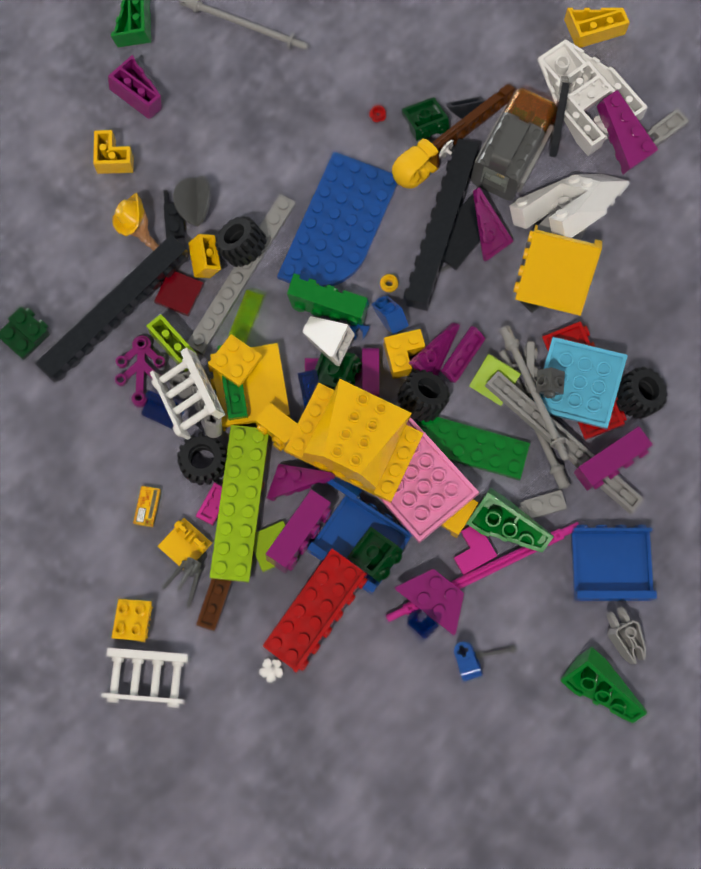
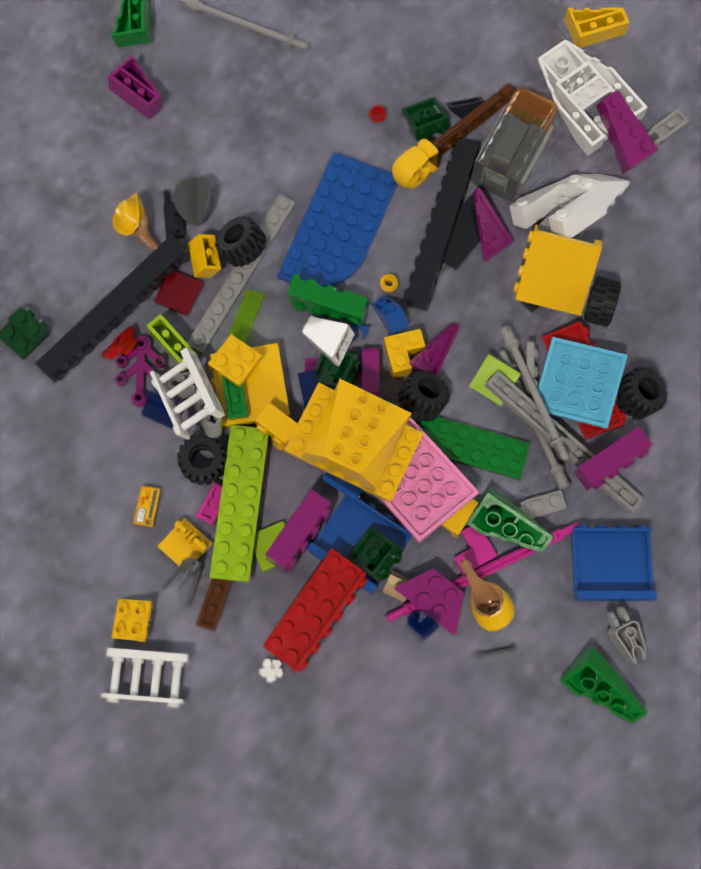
yellow brick [93,130,134,174] -> none
magenta wing [267,464,335,501] -> none
white plant [439,140,454,159] -> none
magenta plate [441,326,486,383] -> none
blue piece [454,642,483,682] -> none
dark grey brick [536,367,565,398] -> none
black tile [548,76,570,157] -> none
none -> red plate [101,327,137,360]
none -> tan piece [382,571,410,603]
none -> hat [460,559,515,632]
none -> black tyre [584,276,621,327]

